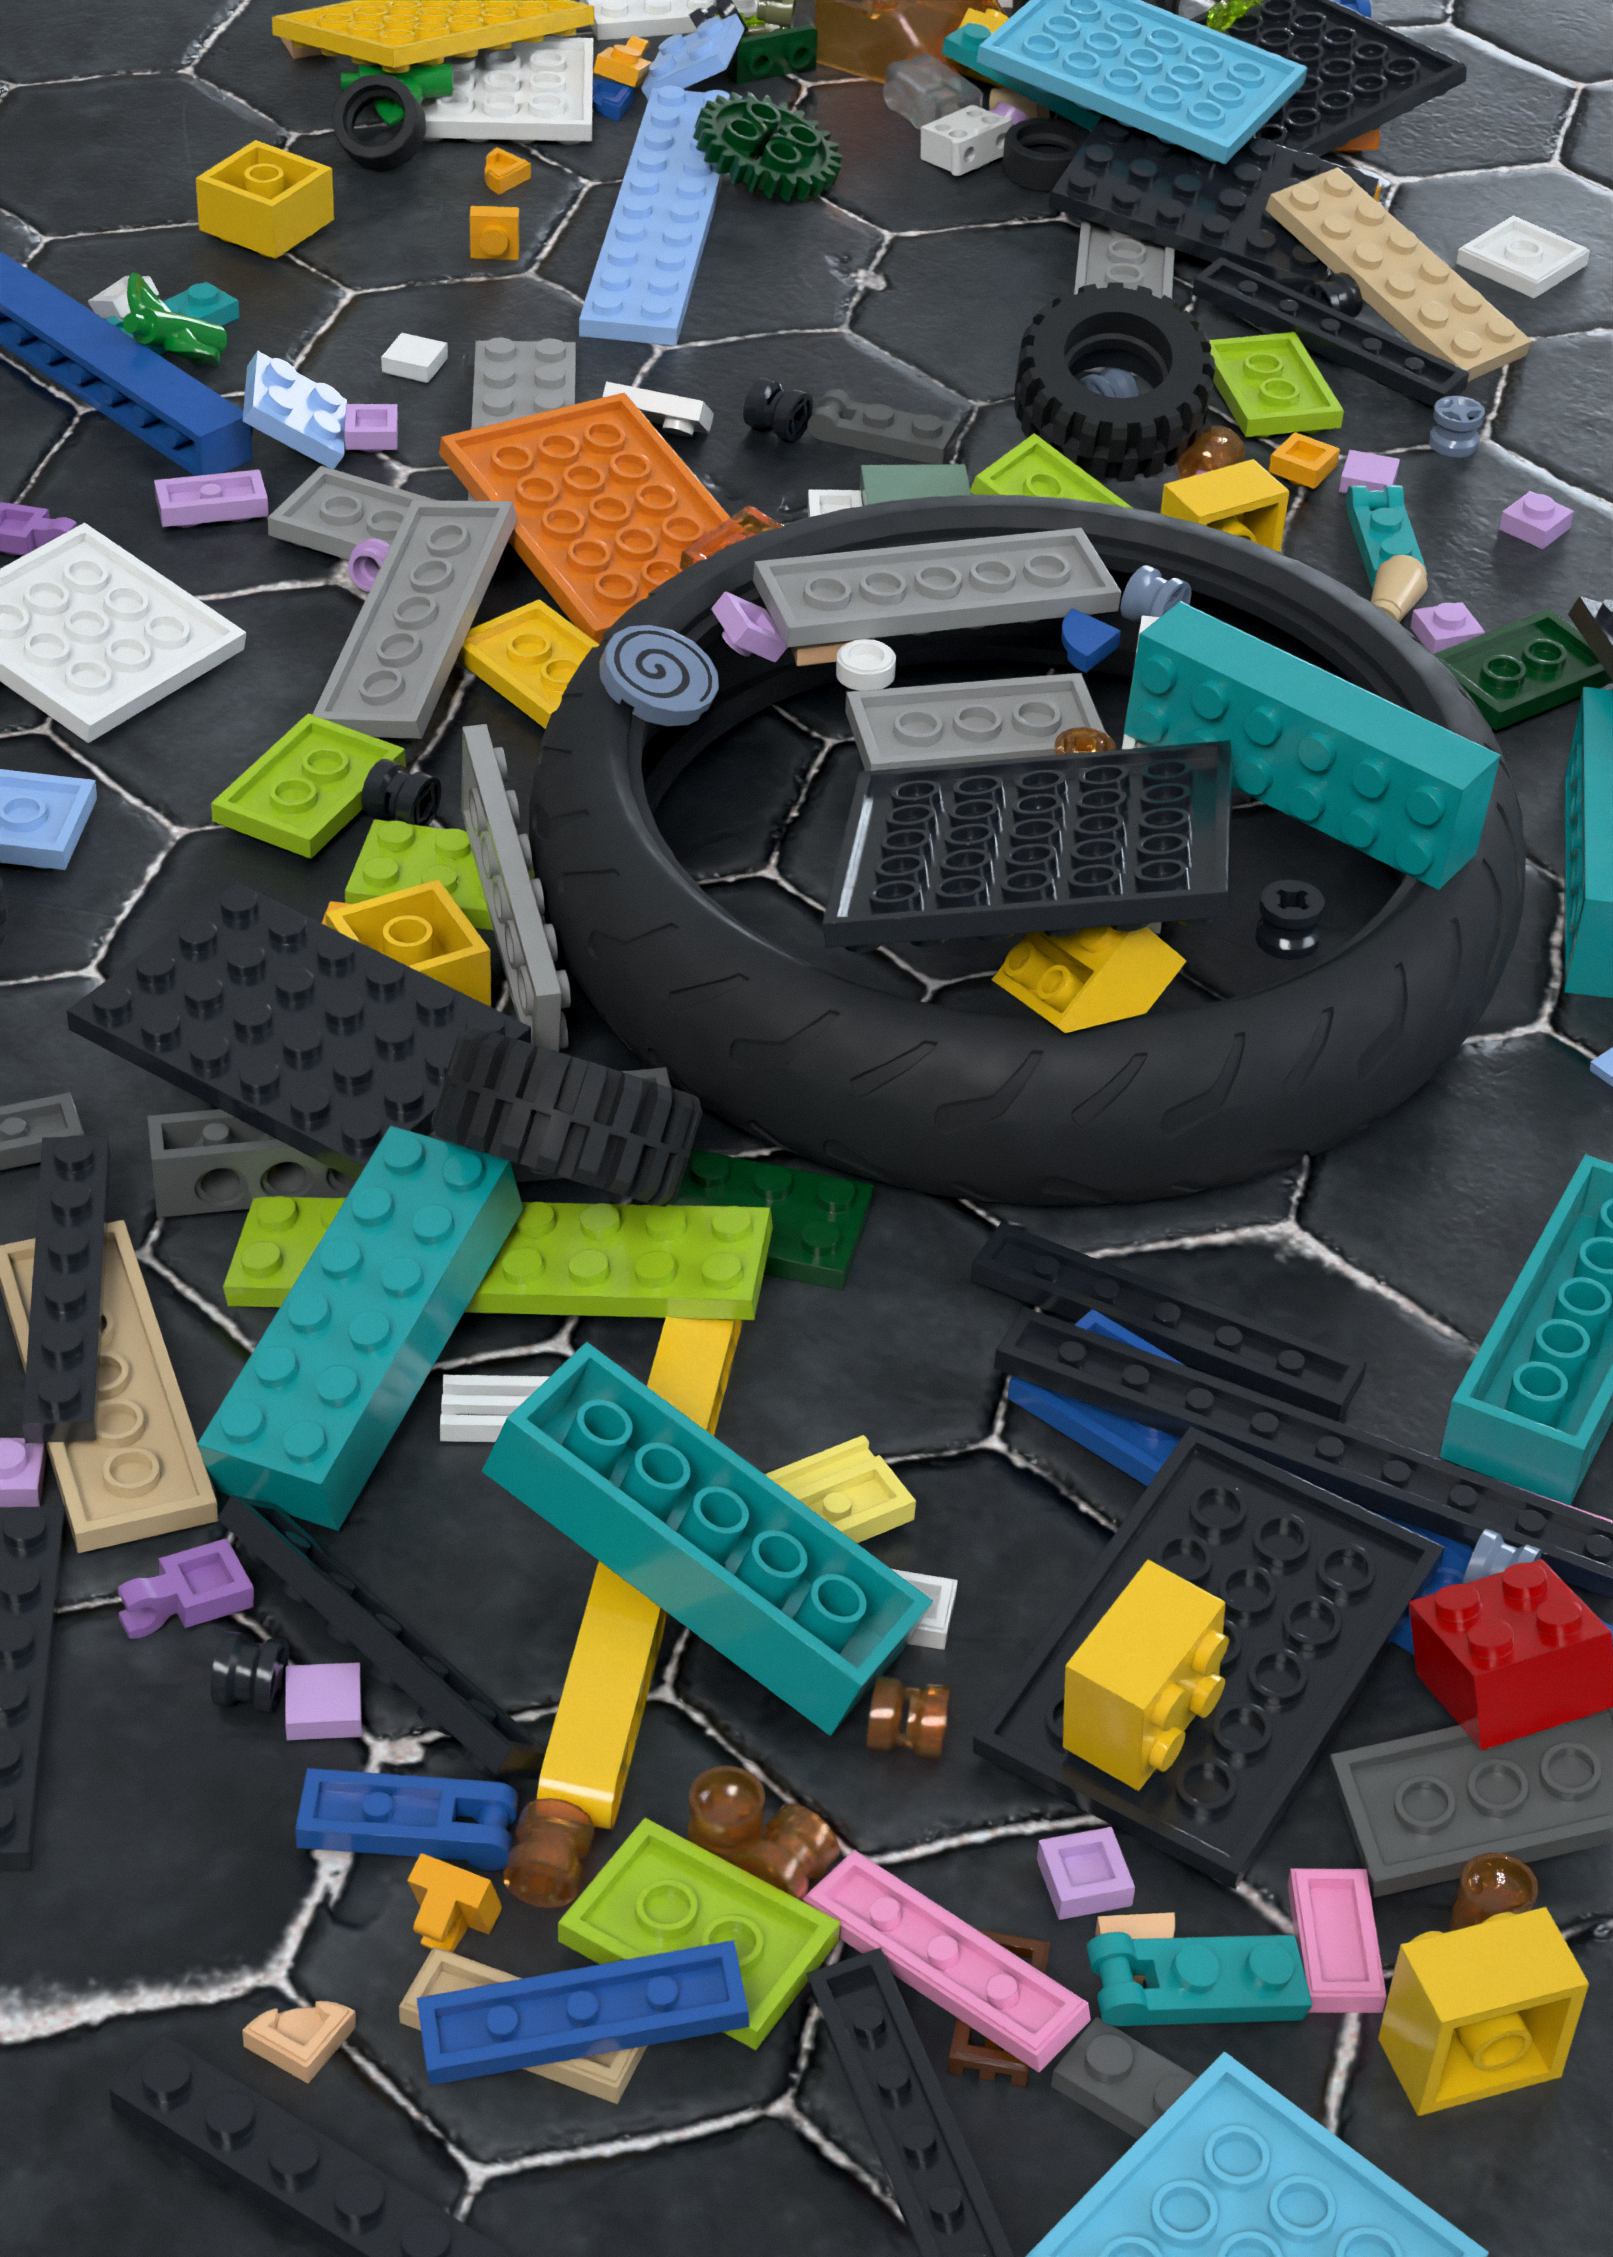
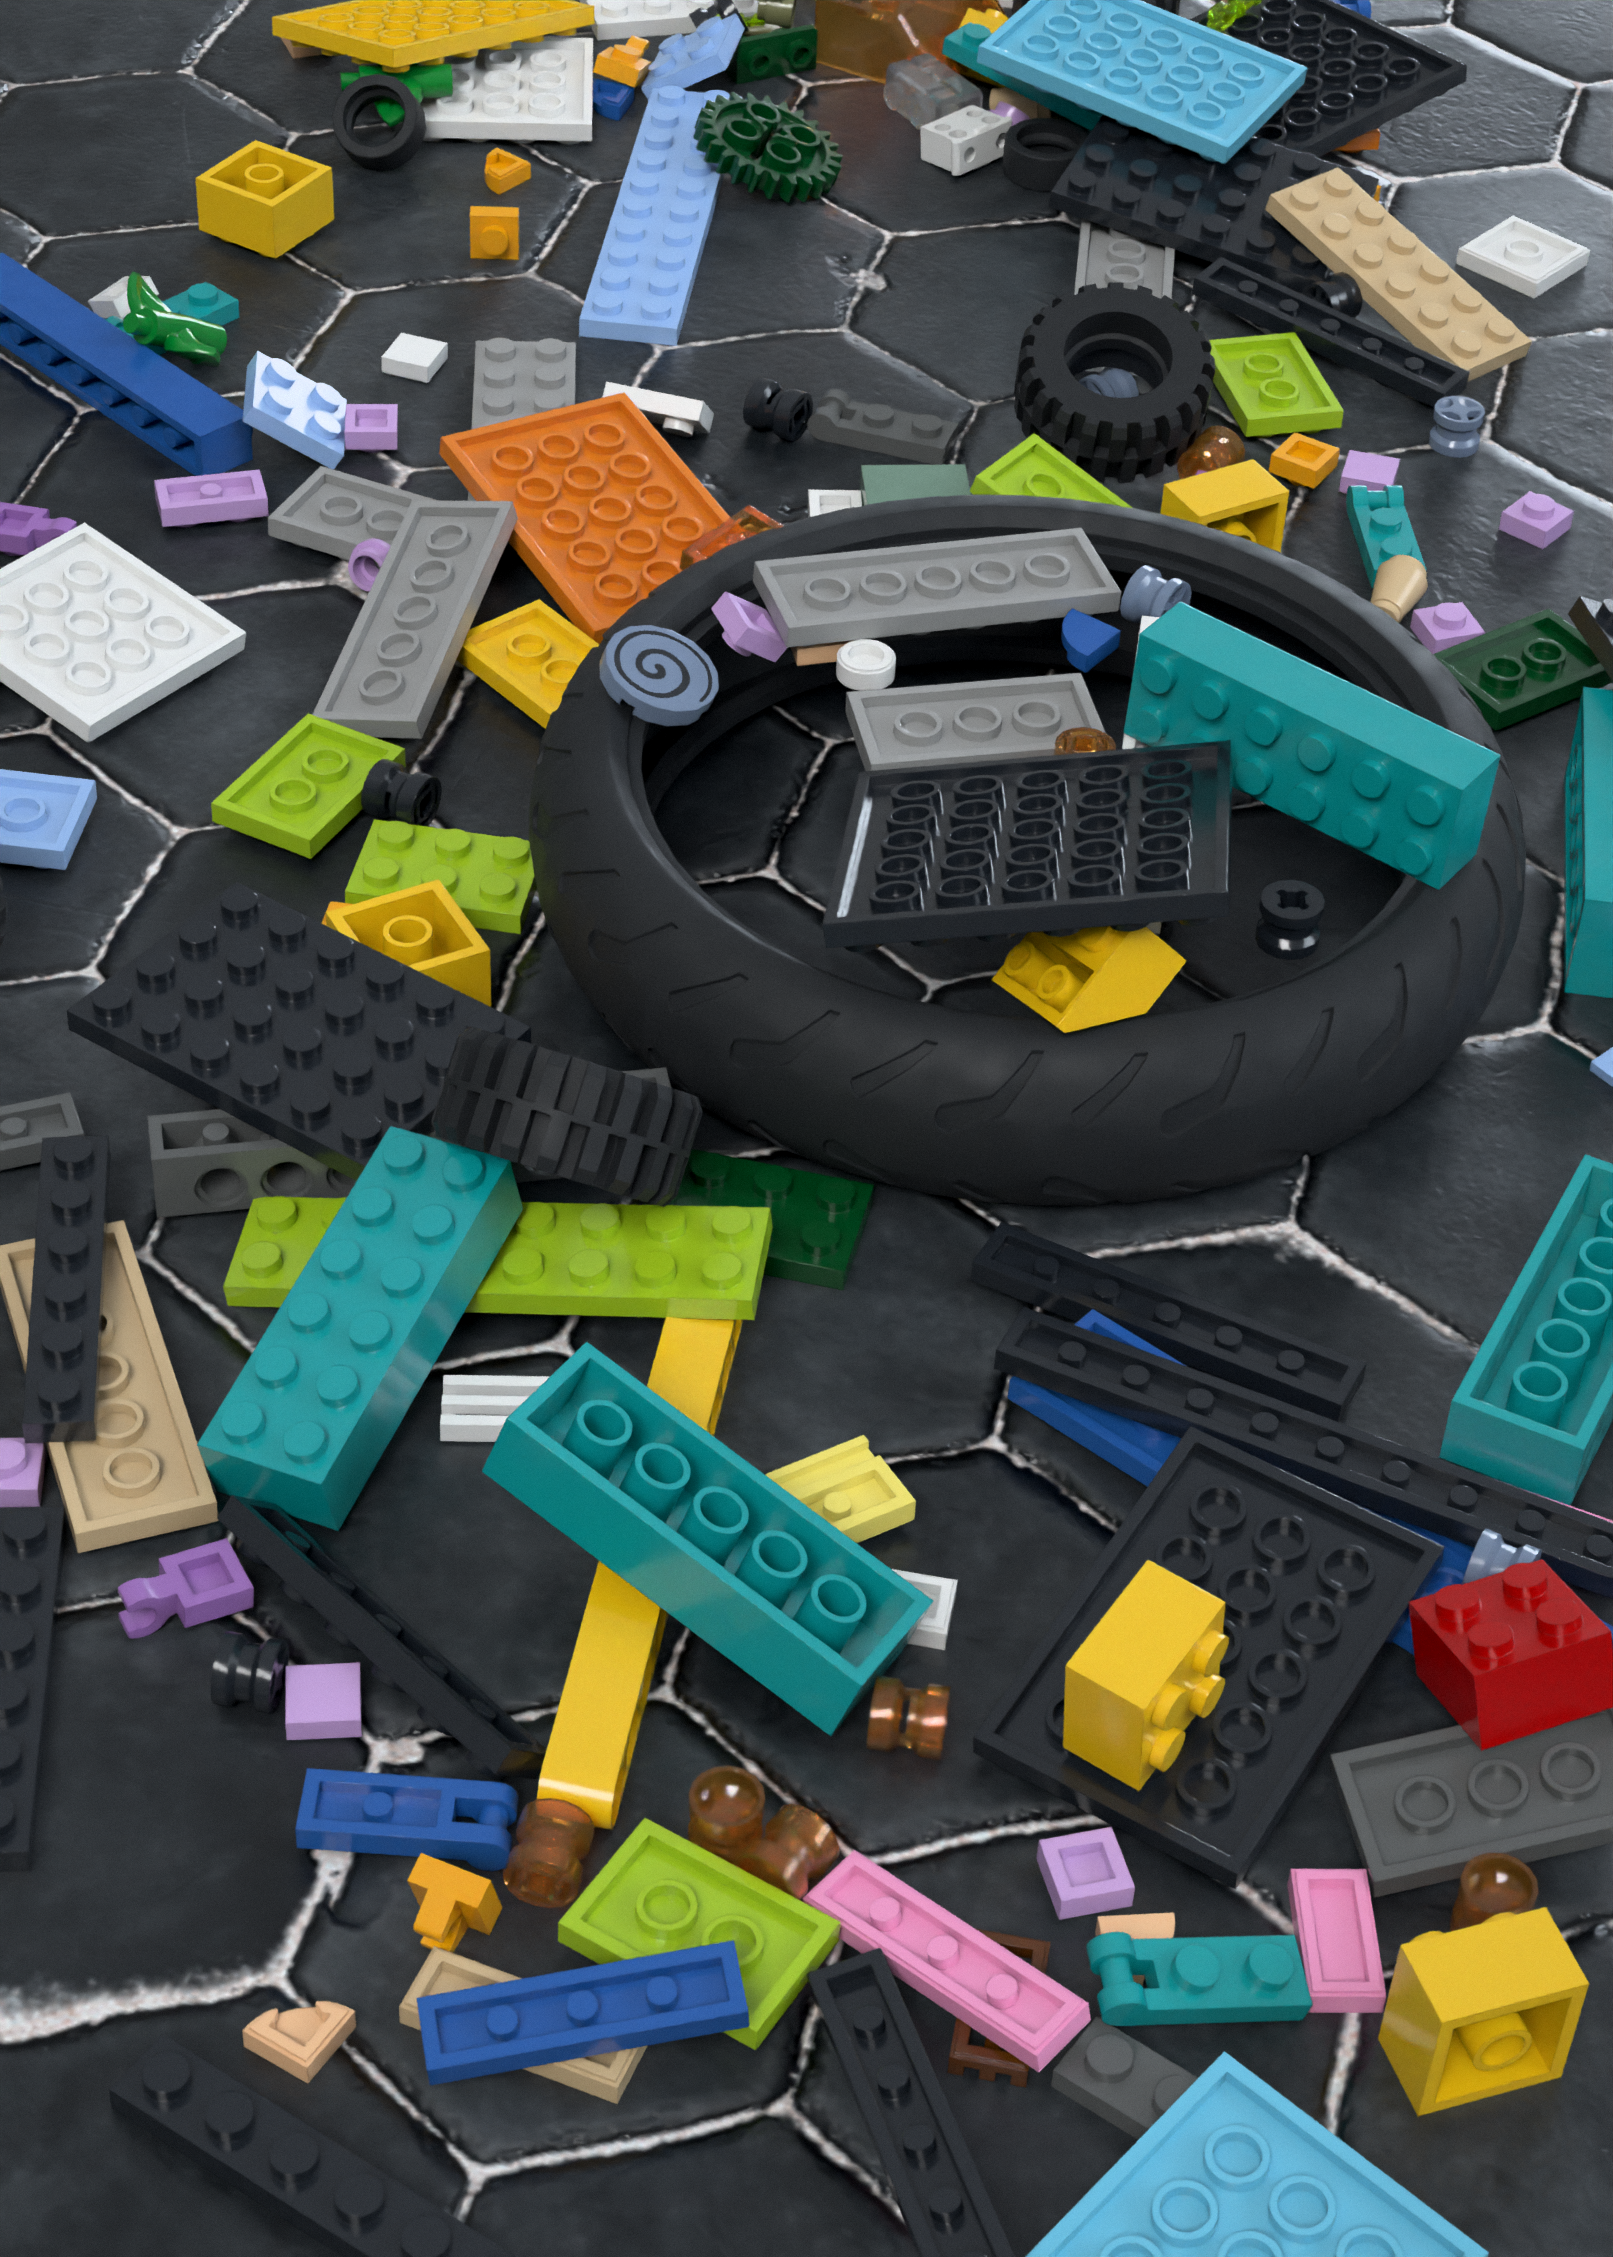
light grey plate [461,724,571,1052] -> none

